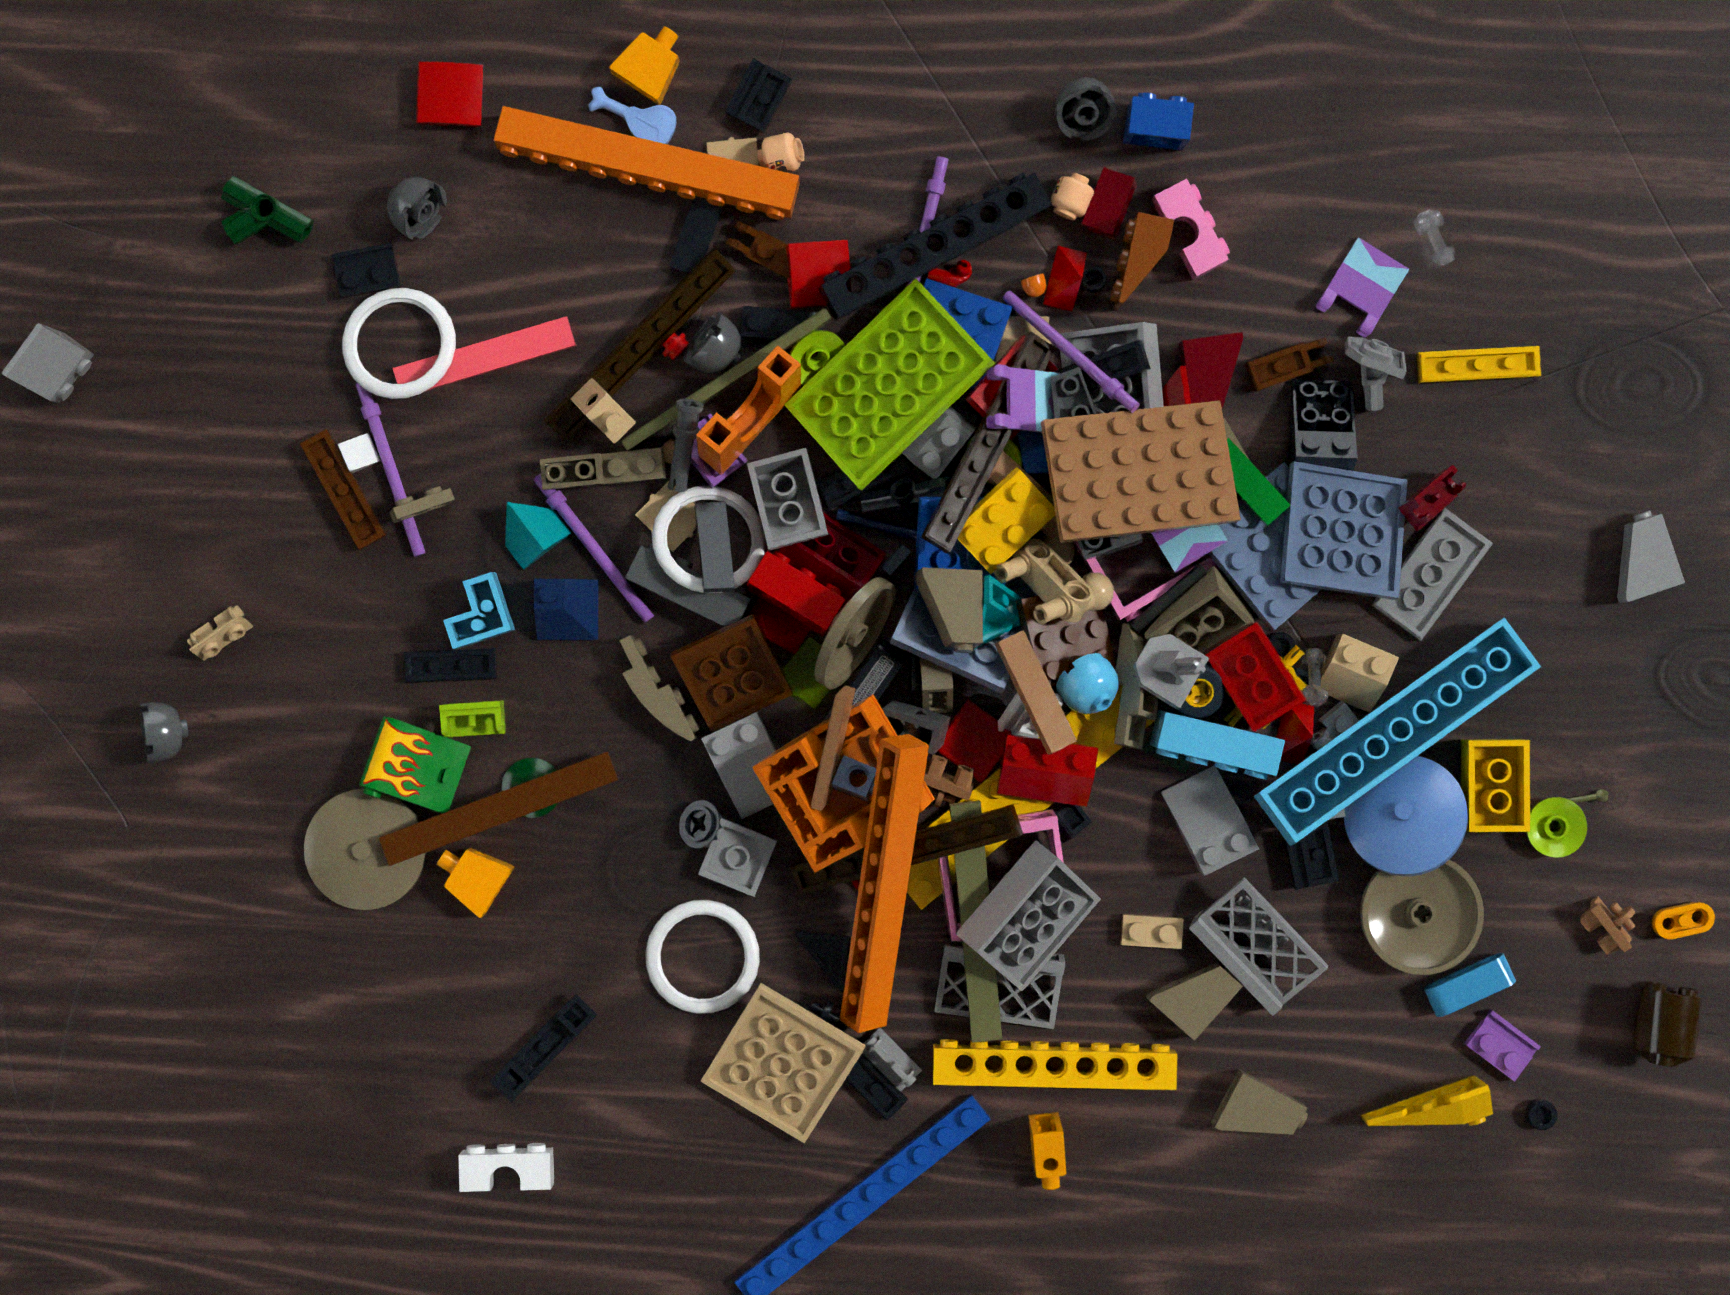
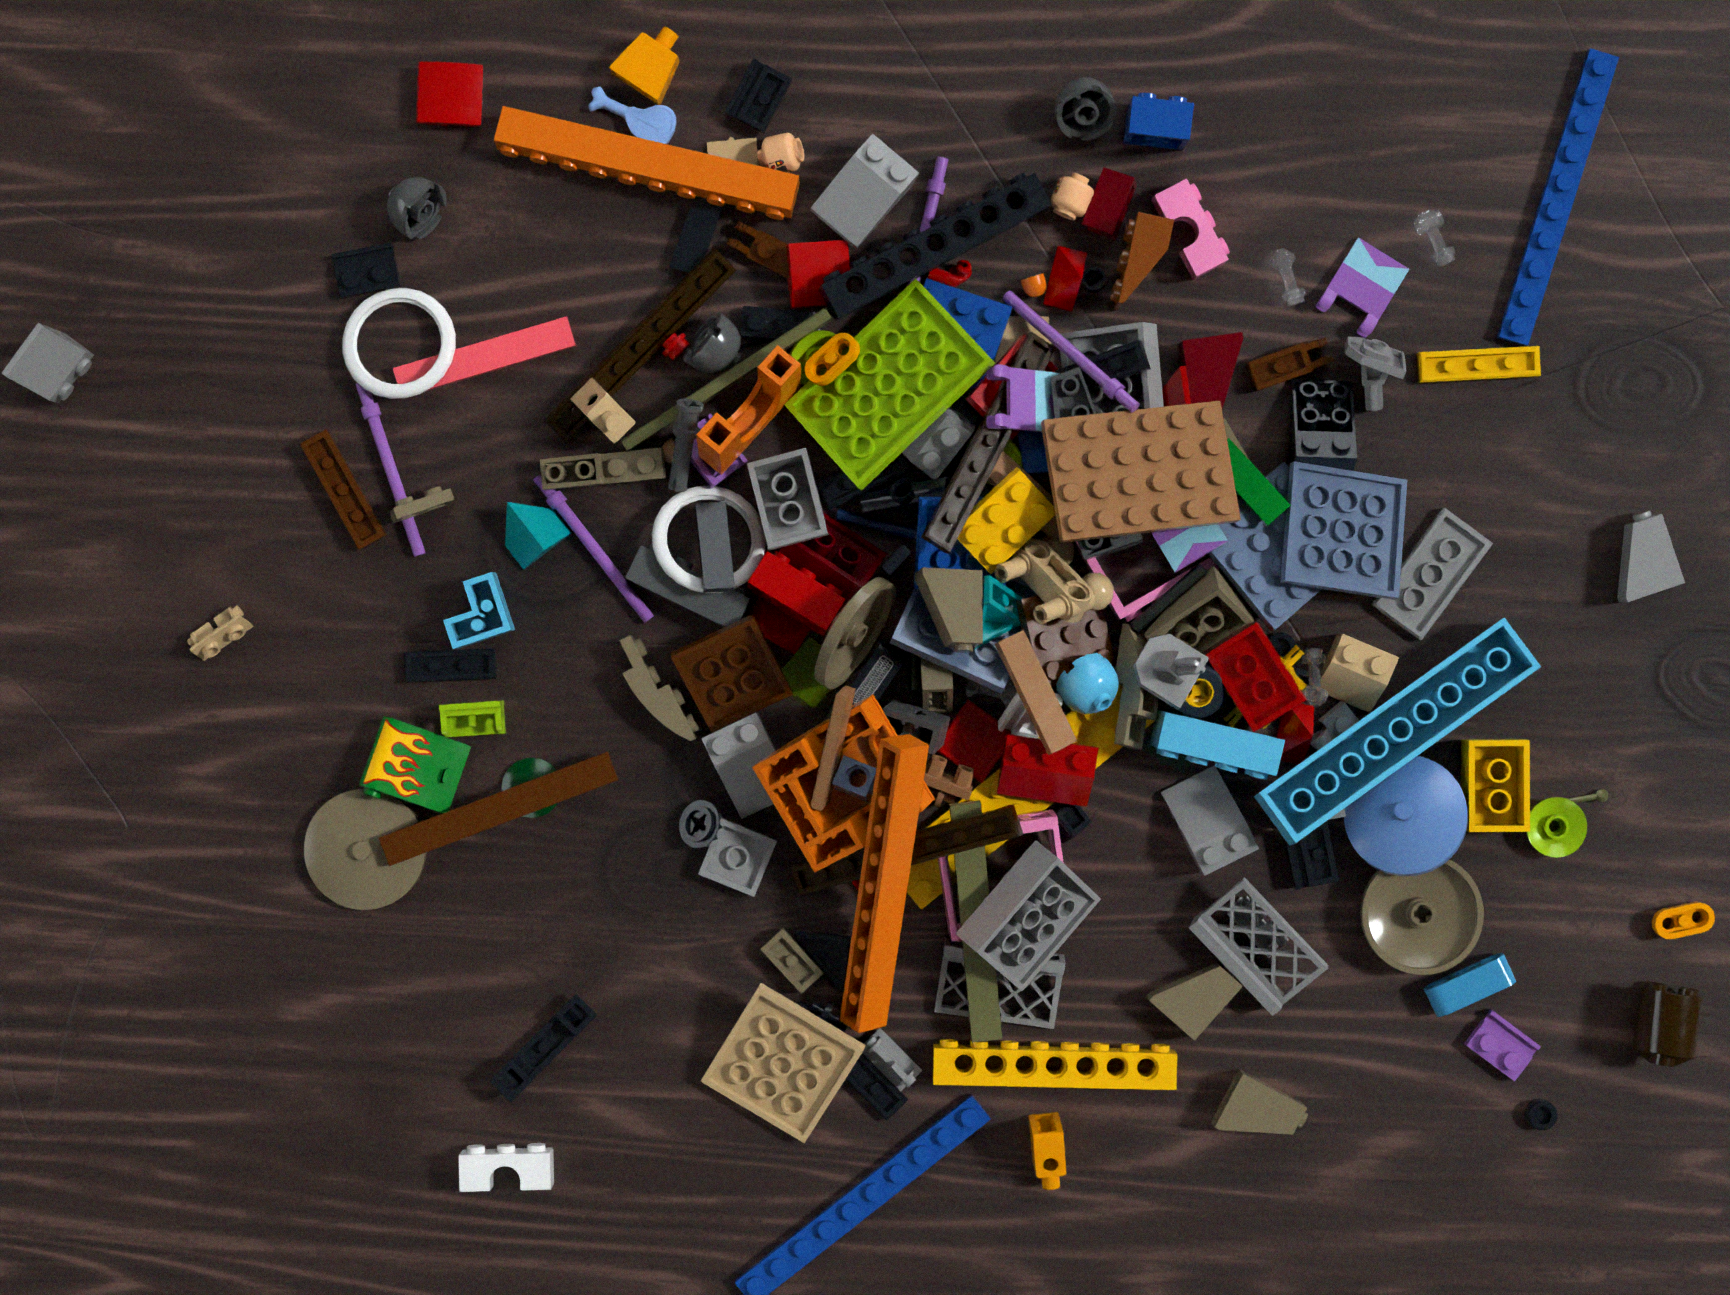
dark grey cylinder [140,702,188,763] -> none
dark green piece [221,176,314,245] -> none
white slope [338,433,381,473] -> none
light orange torso [436,848,515,918] -> none
dark blue slope [534,579,599,640] -> none
tan piece [635,481,697,552] -> none
white wedge [645,900,760,1014] -> none
tan plate [1120,914,1184,949] -> none
yellow wedge [1361,1075,1493,1126] -> none
dark red hinge [1398,464,1466,531] -> none
medium nougat hips [1580,896,1635,955] -> none
none -> dark tan plate [761,928,824,994]
none -> light orange plate [804,333,860,386]
none -> light grey slope [810,134,919,249]
none -> clear bar [1270,248,1306,307]
none -> blue plate [1497,48,1619,347]

